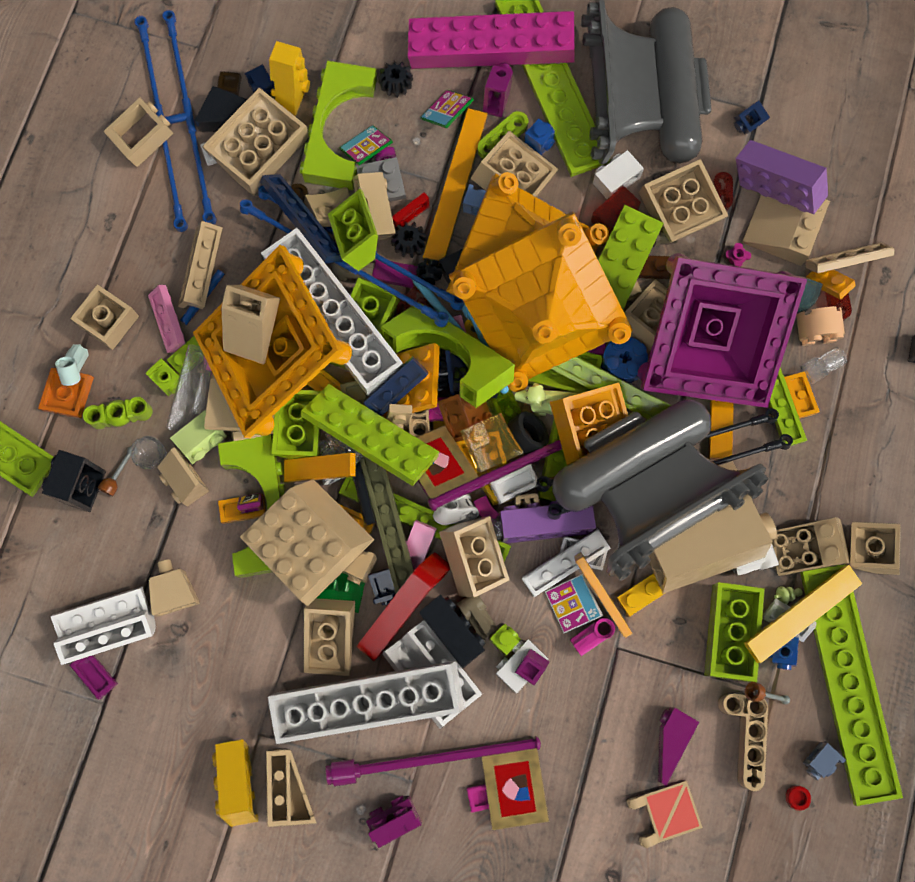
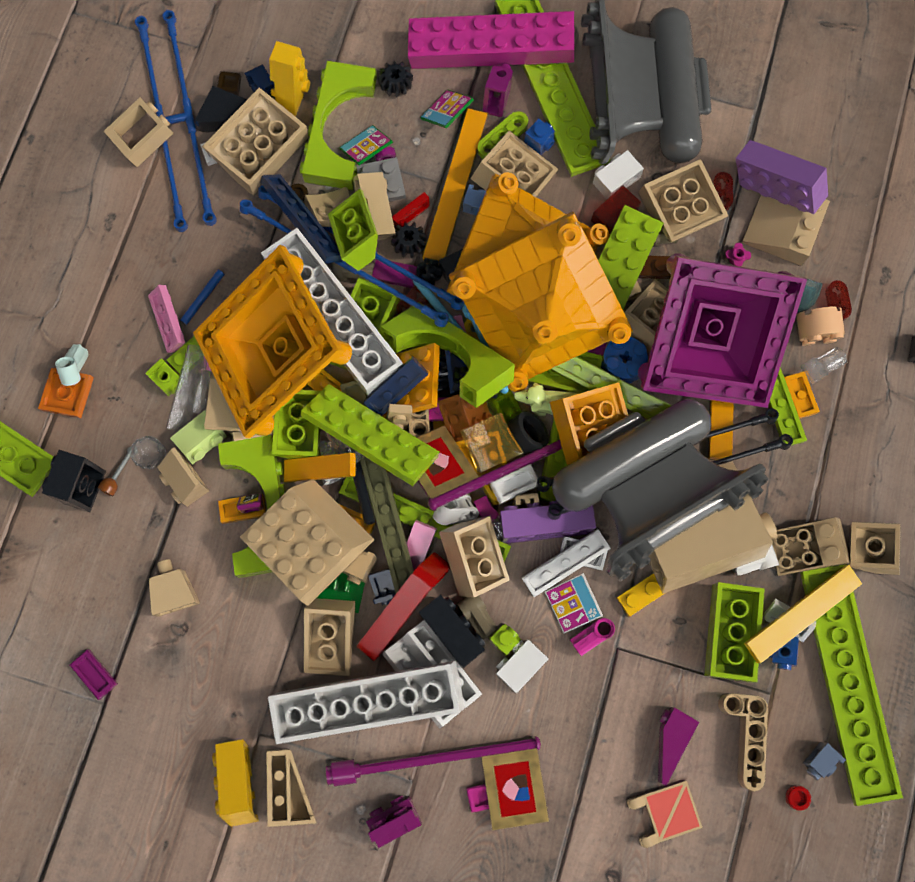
white brick [51,586,155,665] -> none
tan brick [70,284,139,350] -> none
lime piece [83,397,153,429] -> none
tan fence [178,221,222,309] -> none
tan slope [221,285,280,364] -> none
magenta slope [515,649,549,686] -> none
light orange tile [574,552,633,638] -> none
dark blue brick [734,100,770,135] -> none
dark orange hinge [745,682,790,704] -> none
yellowish green hair [774,586,803,605] -> none
tan tile [806,243,894,273] -> none
light orange plate [806,270,855,300] -> none

